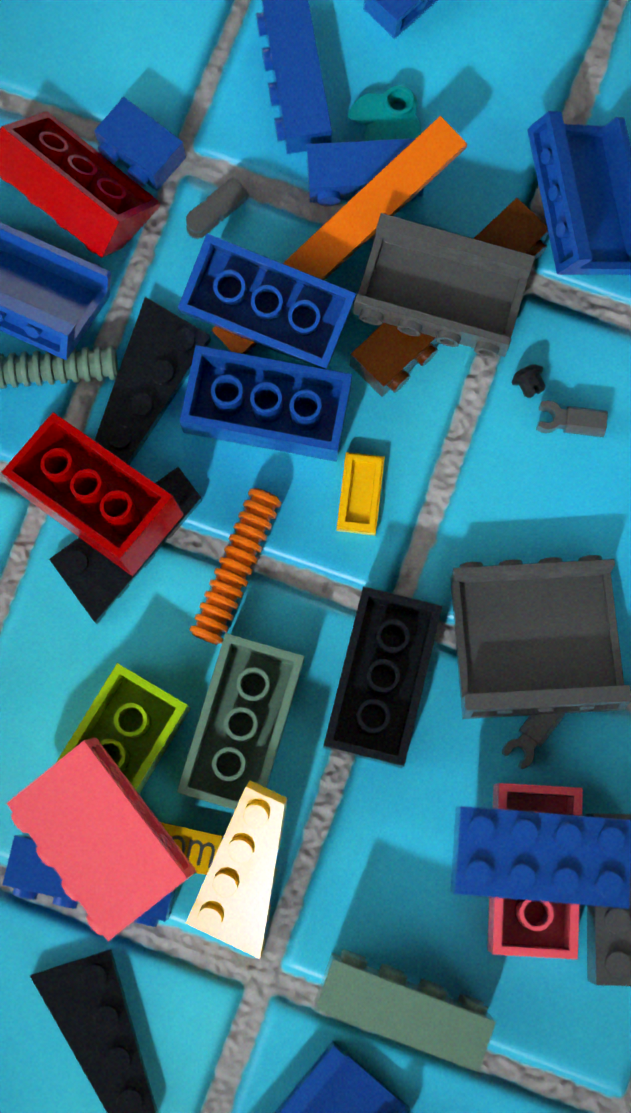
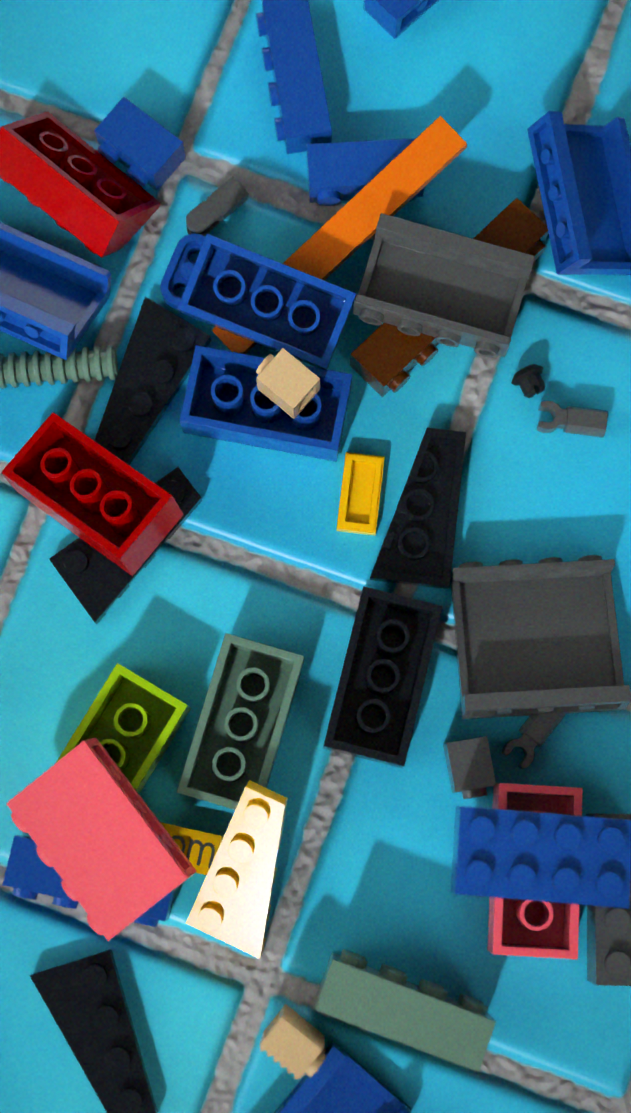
orange piece [189,488,282,645] -> none
teal plate [348,86,421,141] -> none
none -> blue plate [161,234,205,310]
none -> tan brick [256,348,320,419]
none -> tan brick [260,1004,326,1079]
none -> black wing [370,428,466,589]
none -> dark grey brick [443,736,496,799]

